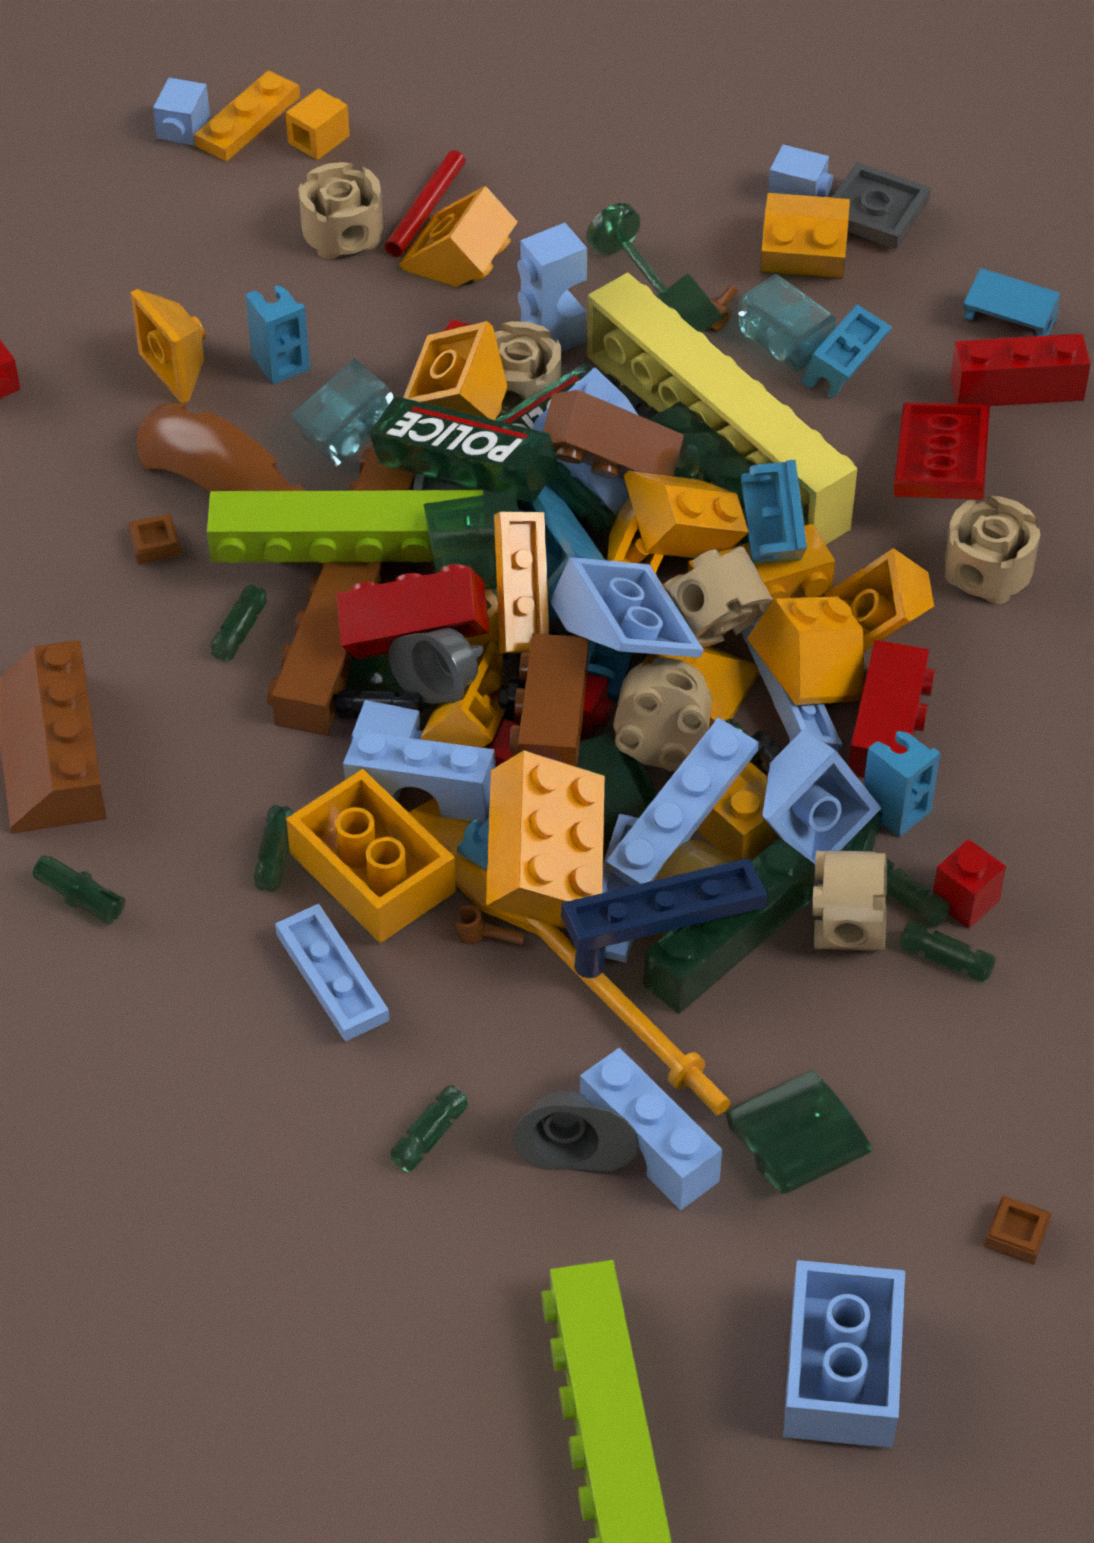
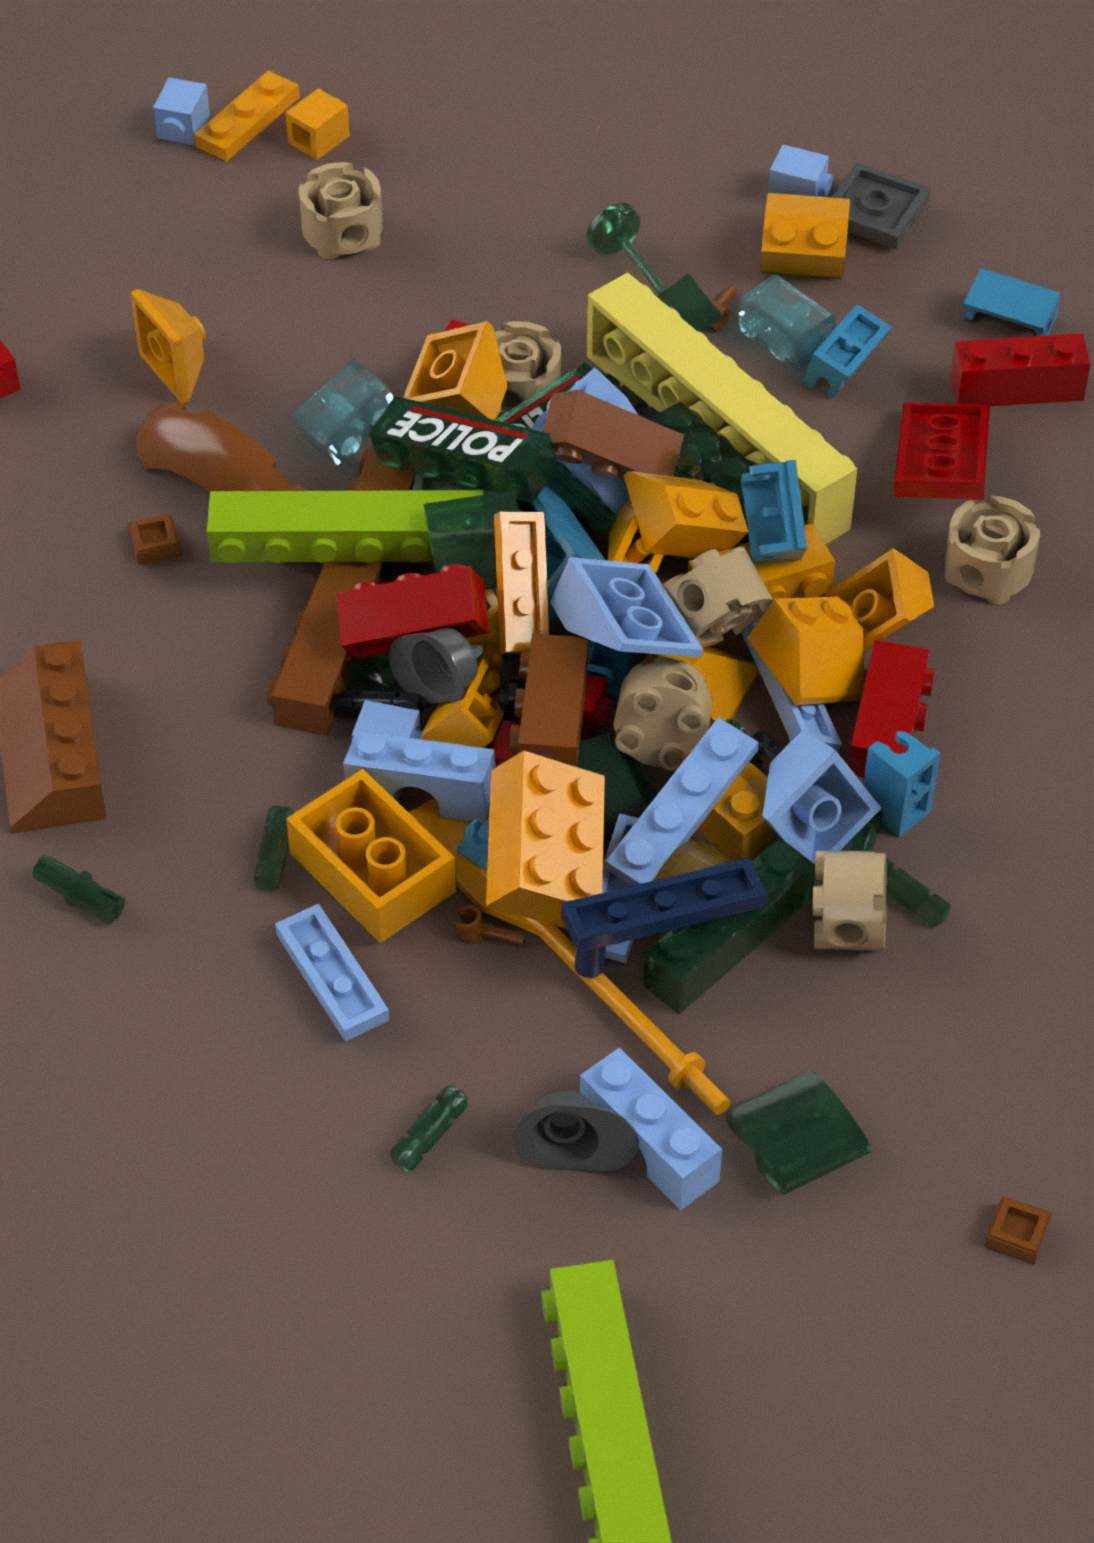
clear green axle [210,584,267,662] -> none
dark azure hinge [245,285,310,385] -> none
red piece [384,150,466,257] -> none
light orange slope [398,185,517,287] -> none
light blue arch [517,223,587,352] -> none
light blue brick [783,1260,905,1448] -> none
clear green axle [900,921,996,982] -> none
red brick [931,838,1006,929] -> none

